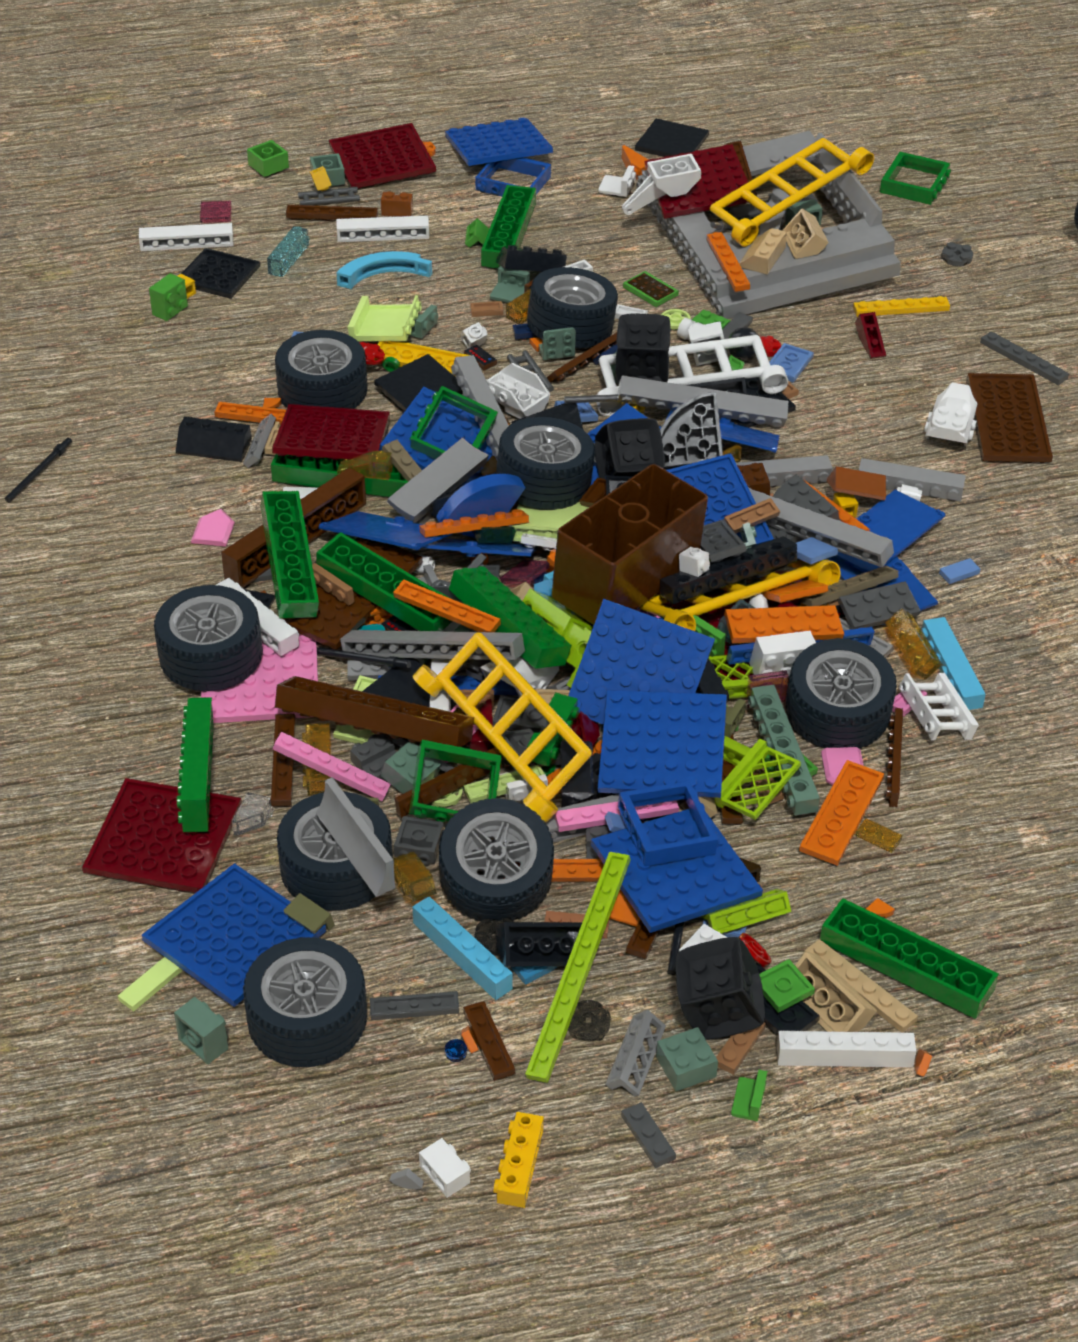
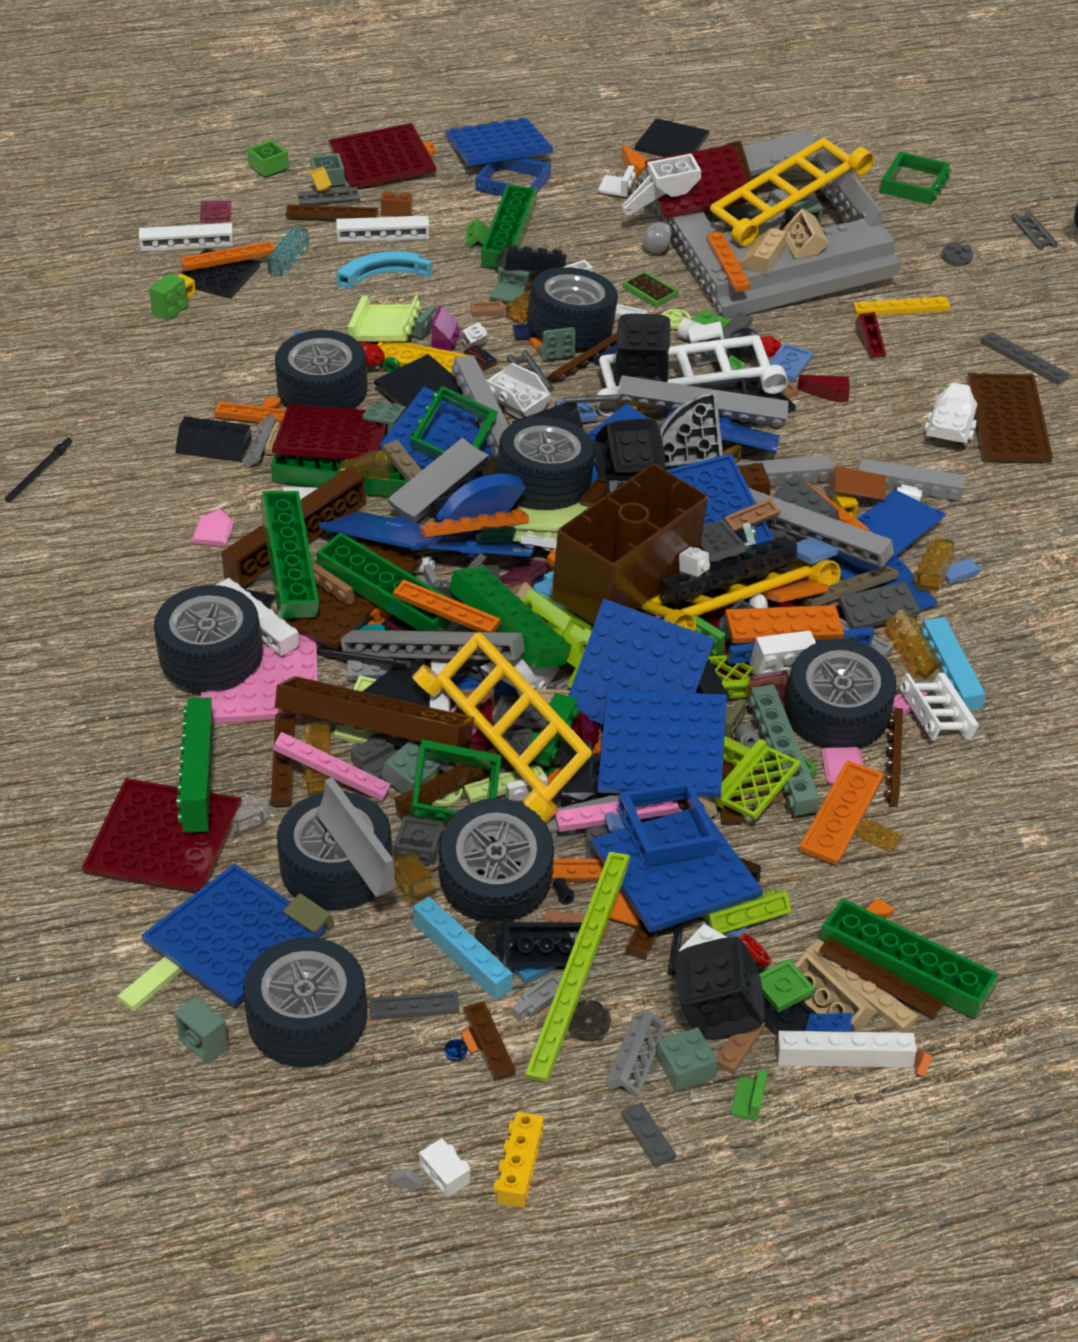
none -> orange plate [181,241,276,271]
none -> sand green bracket [363,401,406,433]
none -> magenta slope [431,306,461,352]
none -> light grey hinge [513,973,560,1021]
none -> black pin [553,877,574,904]
none -> light grey piece [643,222,671,254]
none -> light grey brick [735,724,759,748]
none -> dark red slope [797,375,850,402]
none -> blue hinge [805,1013,855,1032]
none -> reddish brown tile [819,938,945,1018]
none -> clear yellow brick [914,538,954,591]
none -> dark grey bar [1011,211,1058,250]

